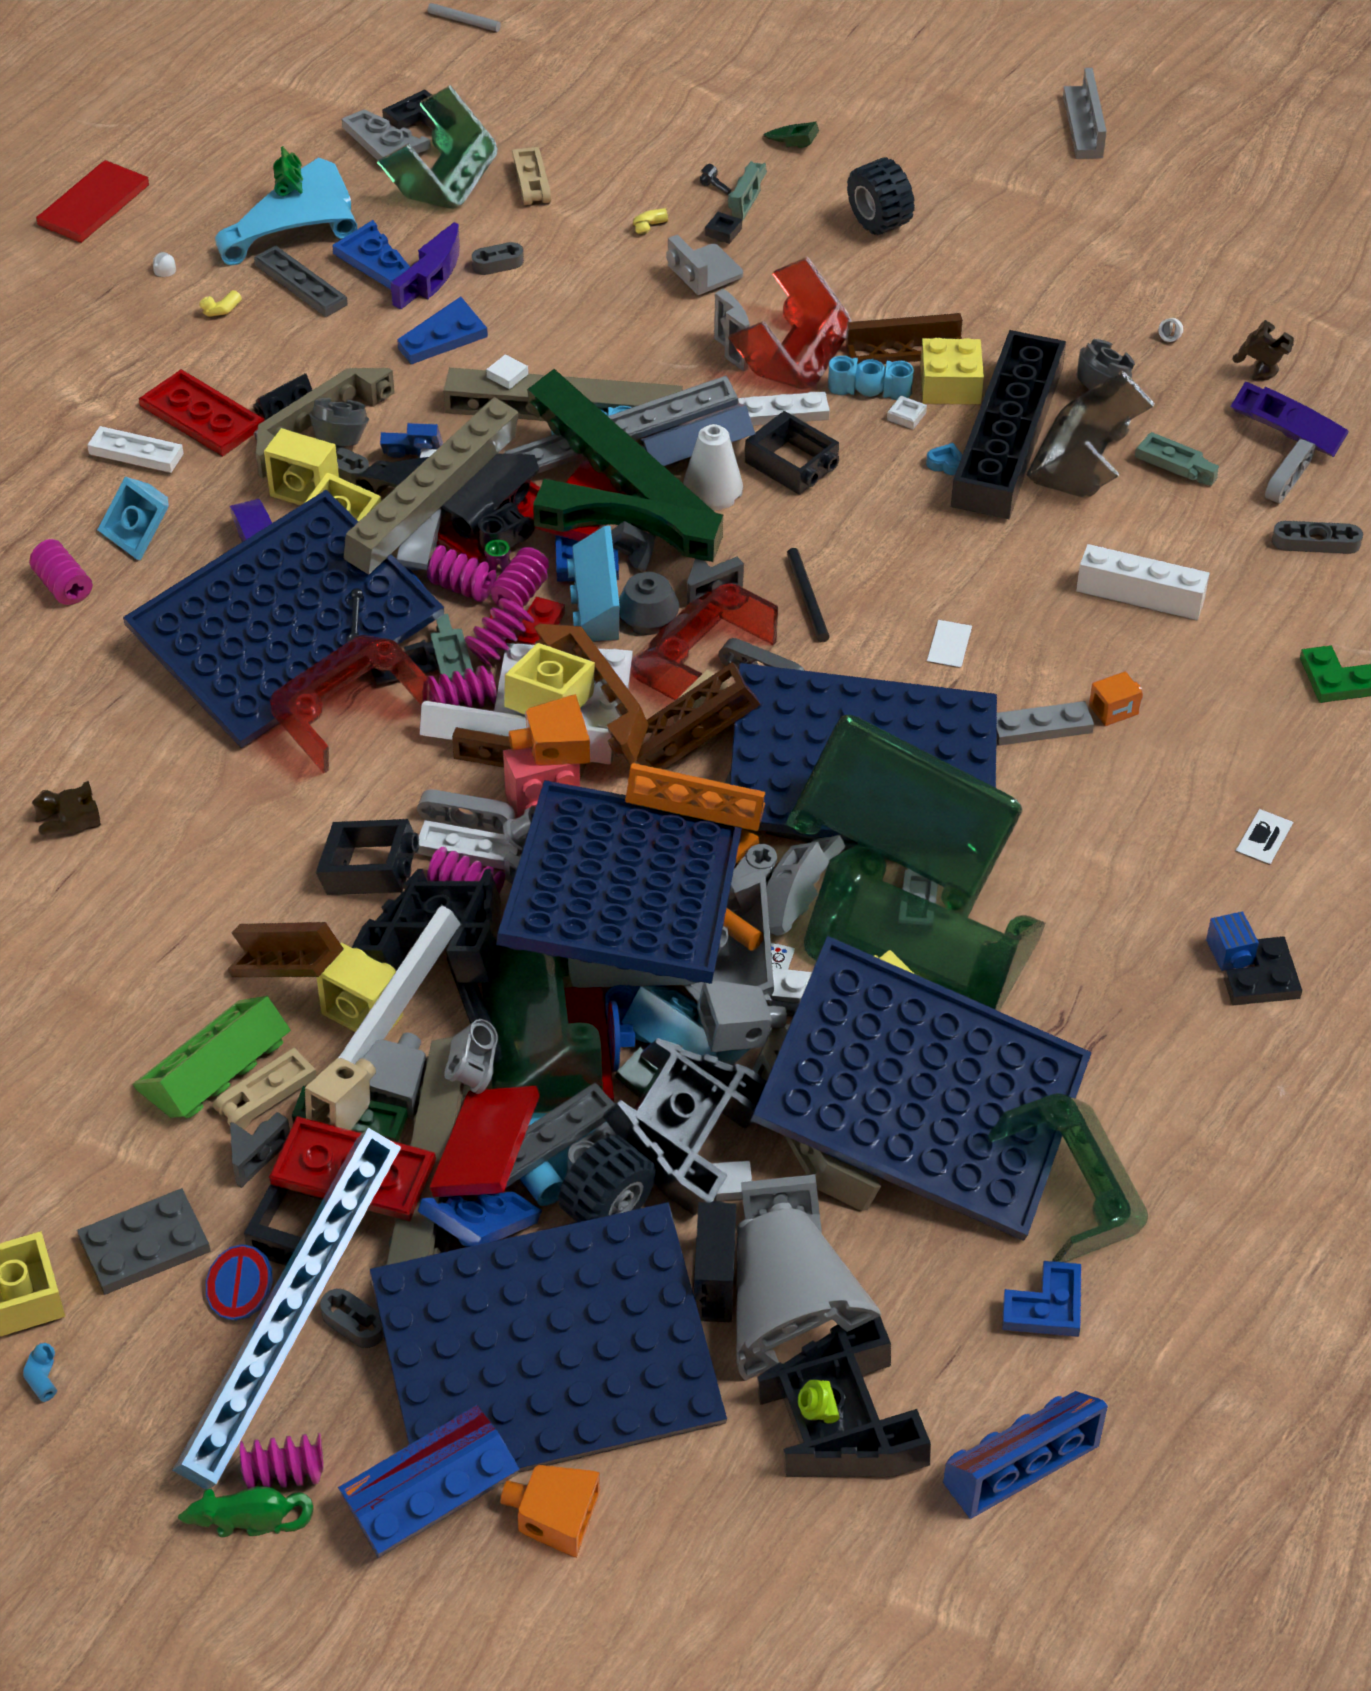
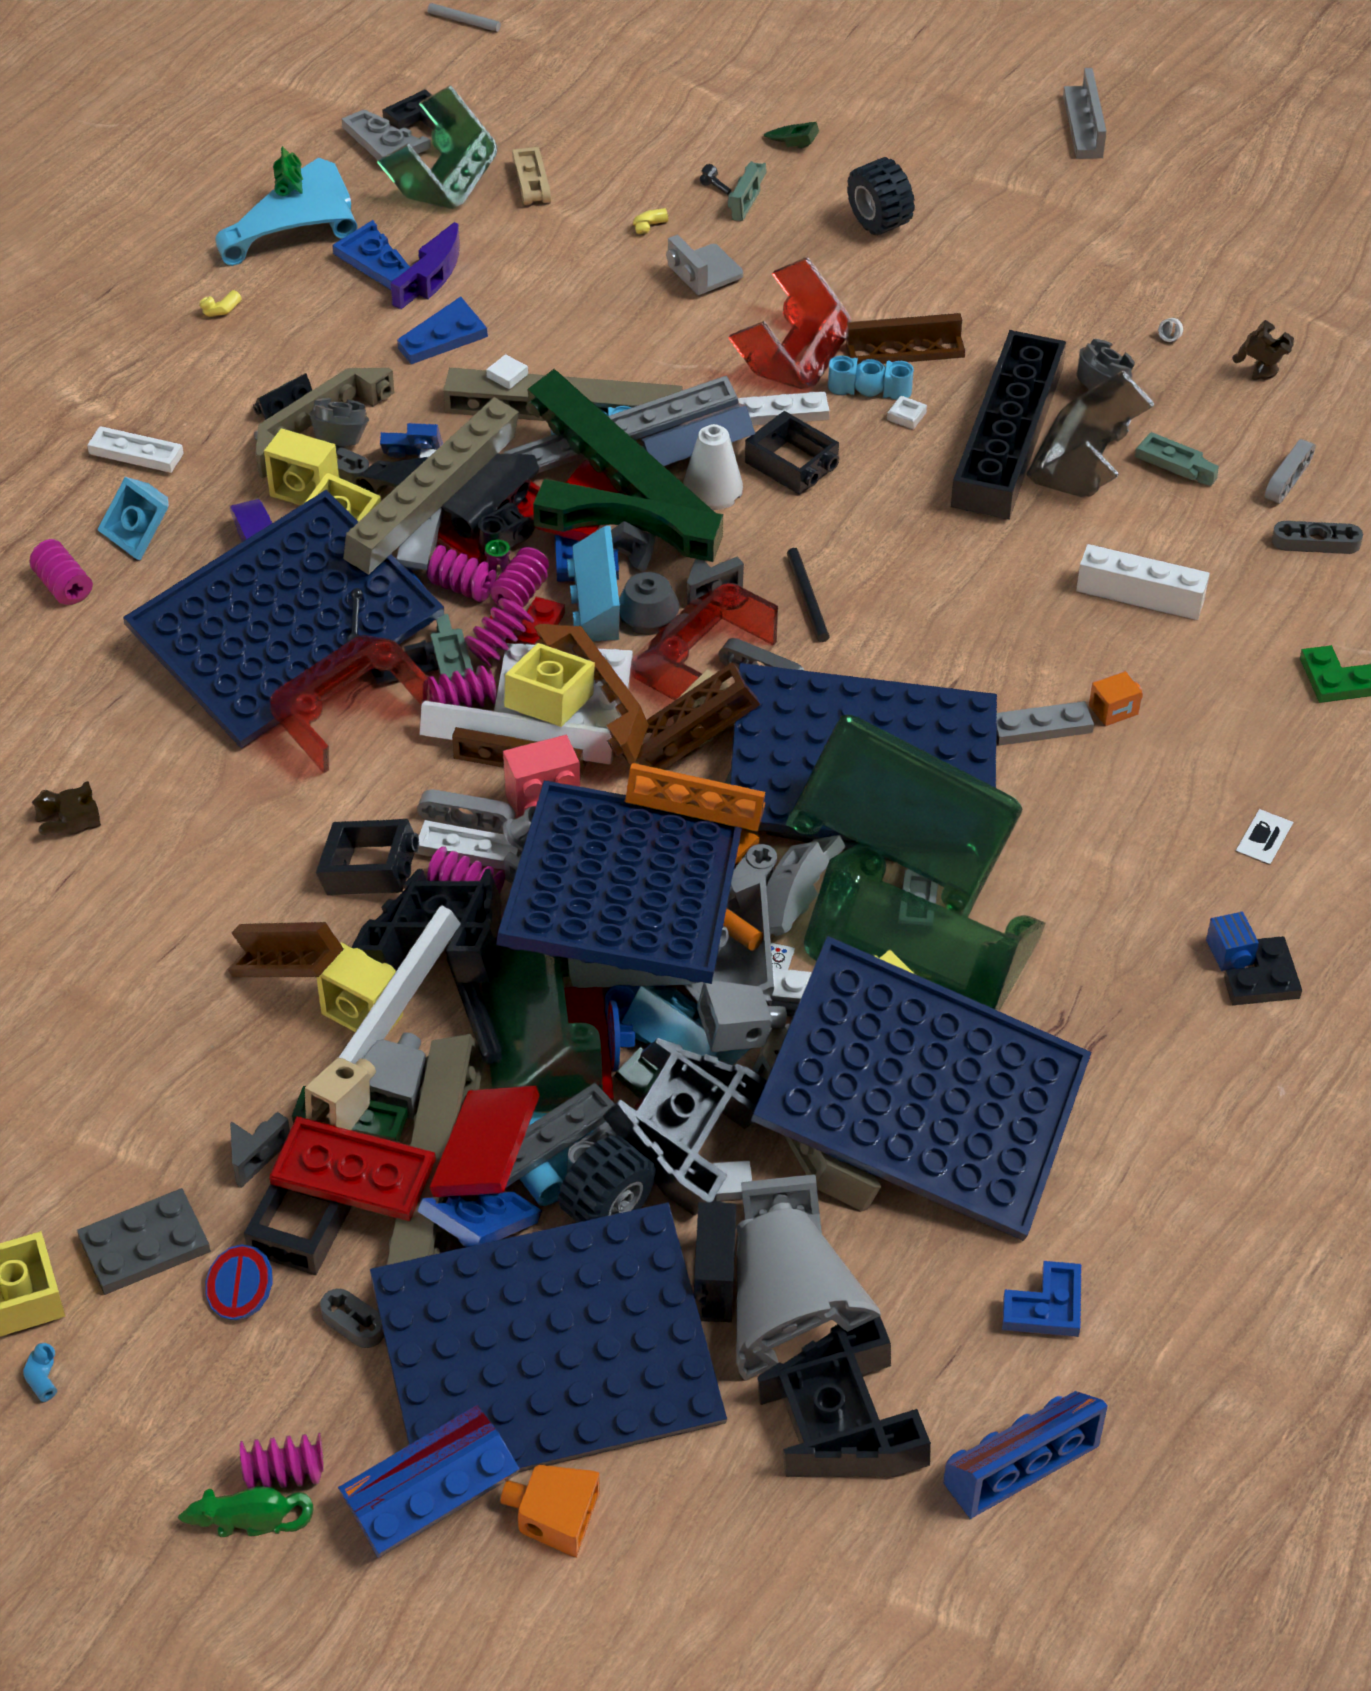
red tile [36,160,149,243] -> none
bright green slope [132,996,291,1119] -> none
red tile [139,369,264,457] -> none
white hinge [153,252,176,277] -> none
brick [172,1128,401,1490] -> none
tan plate [213,1047,317,1129] -> none
dark grey tile [254,245,348,317] -> none
light grey piece [444,1019,498,1094] -> none
dark grey beam [472,242,524,275] -> none
orange torso [509,694,590,766] -> none
black plate [705,212,742,244] -> none
light grey slope [714,288,750,371] -> none
lime plate [798,1380,840,1423] -> none
light yellow brick [920,338,984,404] -> none
dark azure tile [926,443,962,475] -> none
white sticker [927,620,972,667] -> none
clear green windscreen [988,1093,1148,1262] -> none
dark purple slope [1230,381,1349,457] -> none

